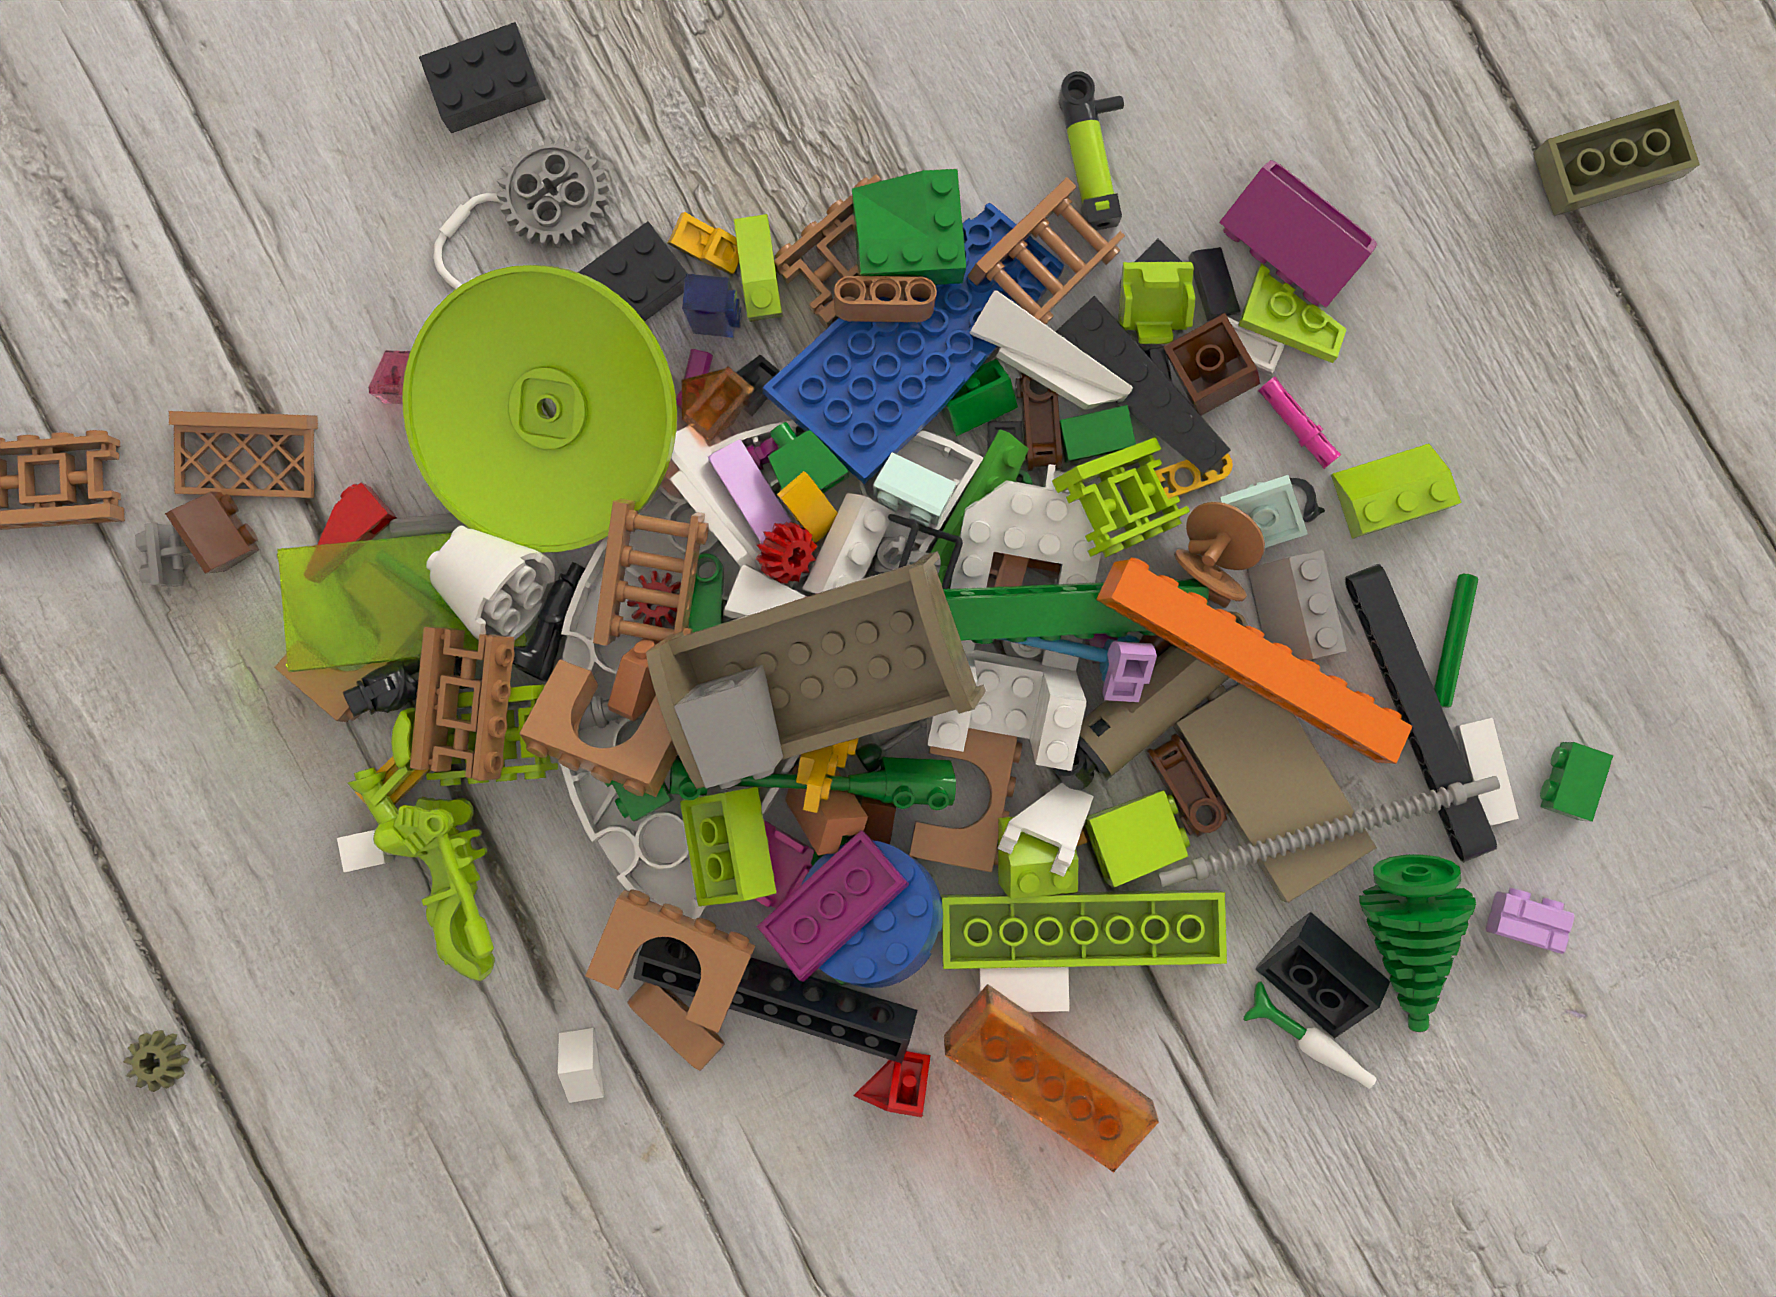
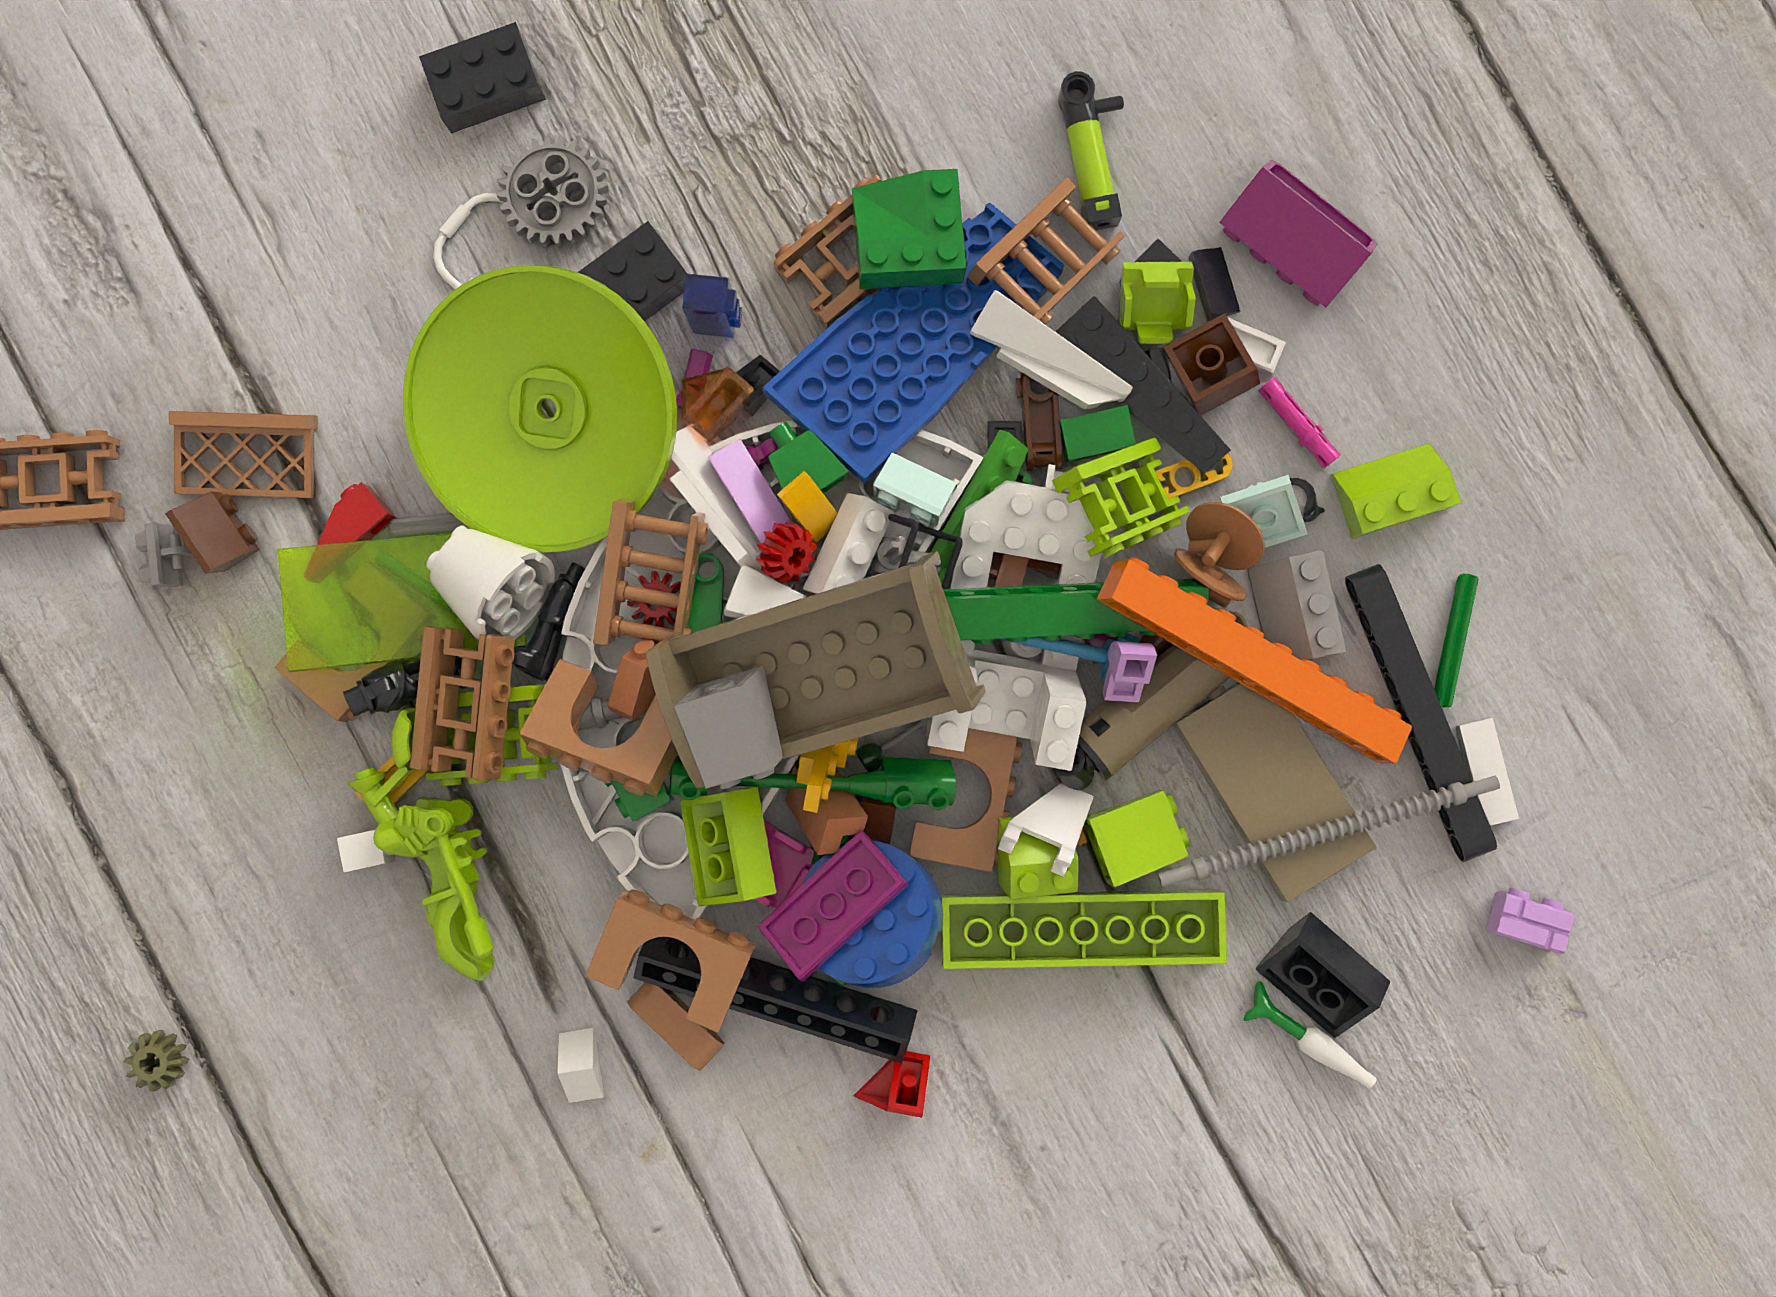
clear pink slope [368,350,410,404] -> none
yellow slope [667,212,739,275] -> none
lime slope [734,214,783,322] -> none
medium nougat beam [834,276,937,322] -> none
green brick [942,358,1018,436] -> none
clear orange brick [944,984,1159,1173] -> none
white piece [978,967,1069,1013] -> none
reddish brown piece [1145,733,1229,838] -> none
lime wing [1238,263,1346,363] -> none
green plant [1359,854,1476,1033] -> none
olive brick [1533,100,1700,216] -> none
green brick [1540,742,1614,822] -> none

